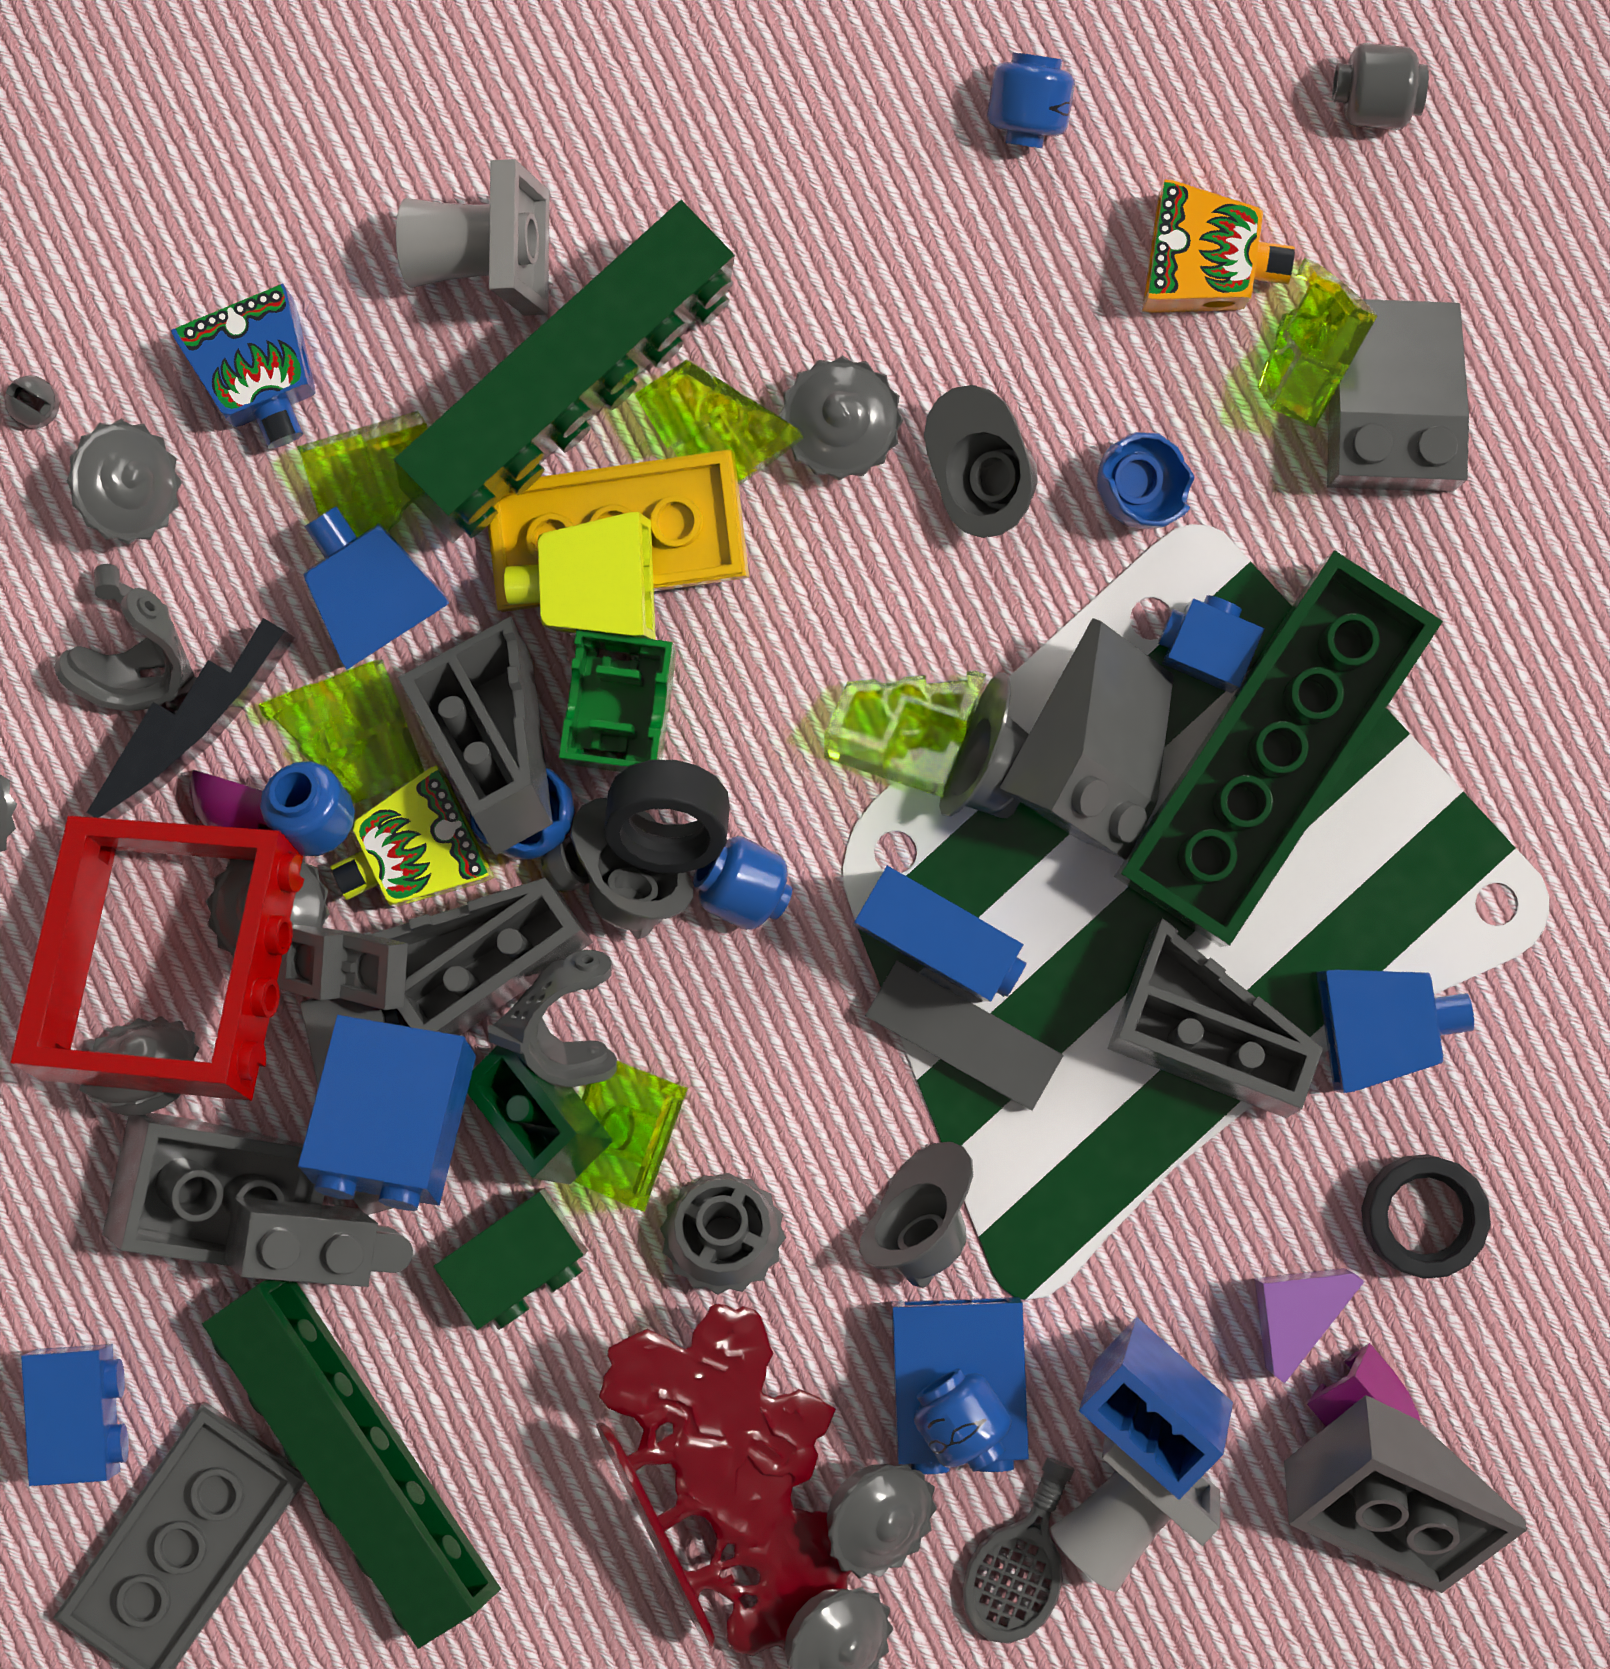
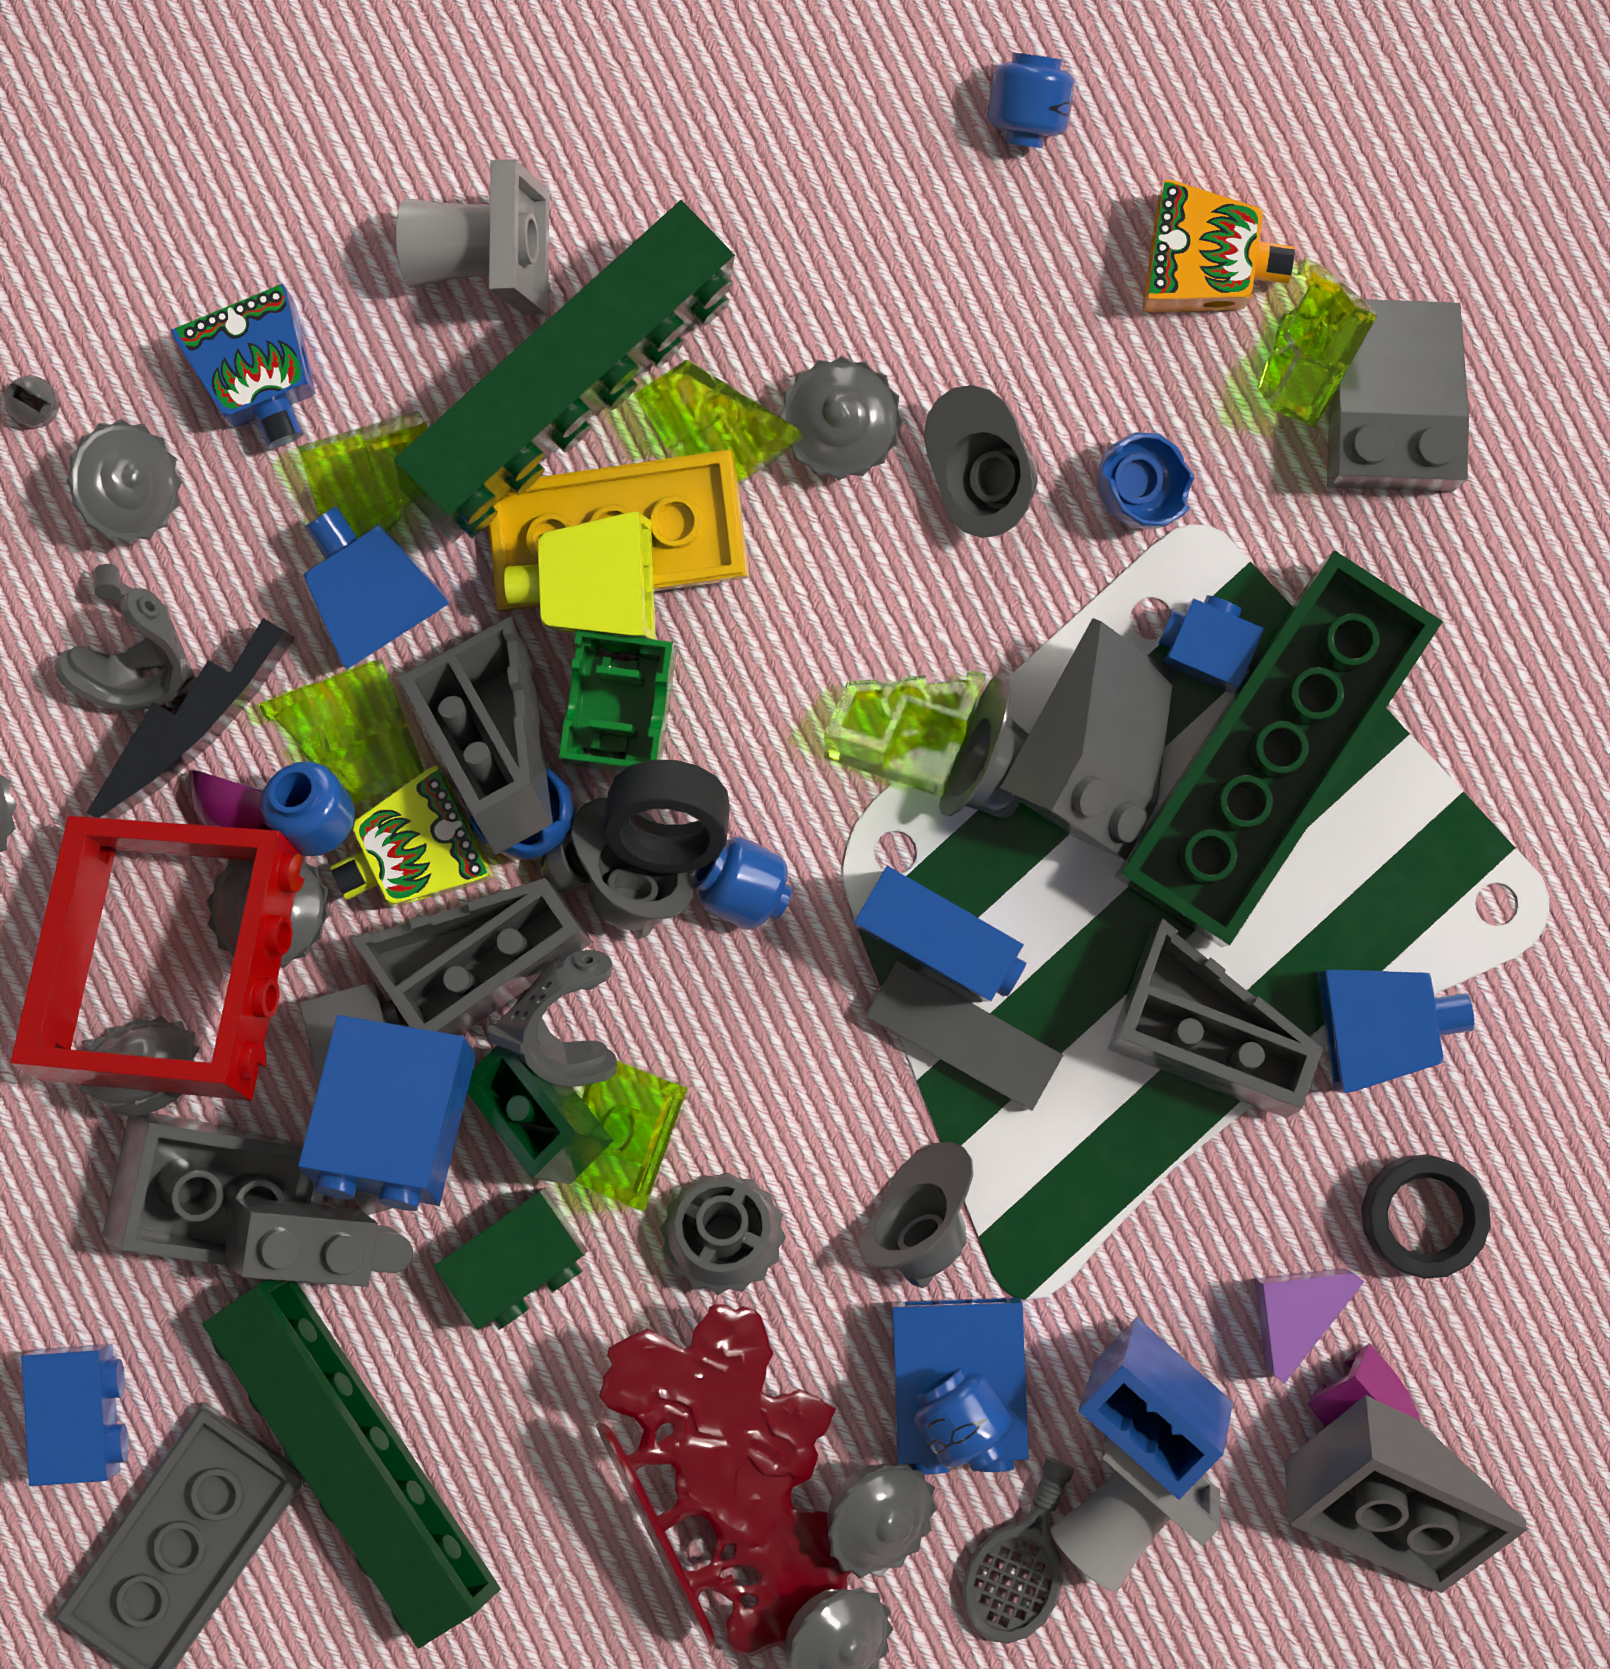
dark grey slope [277,924,408,1010] -> none
dark grey head [1332,43,1429,130] -> none

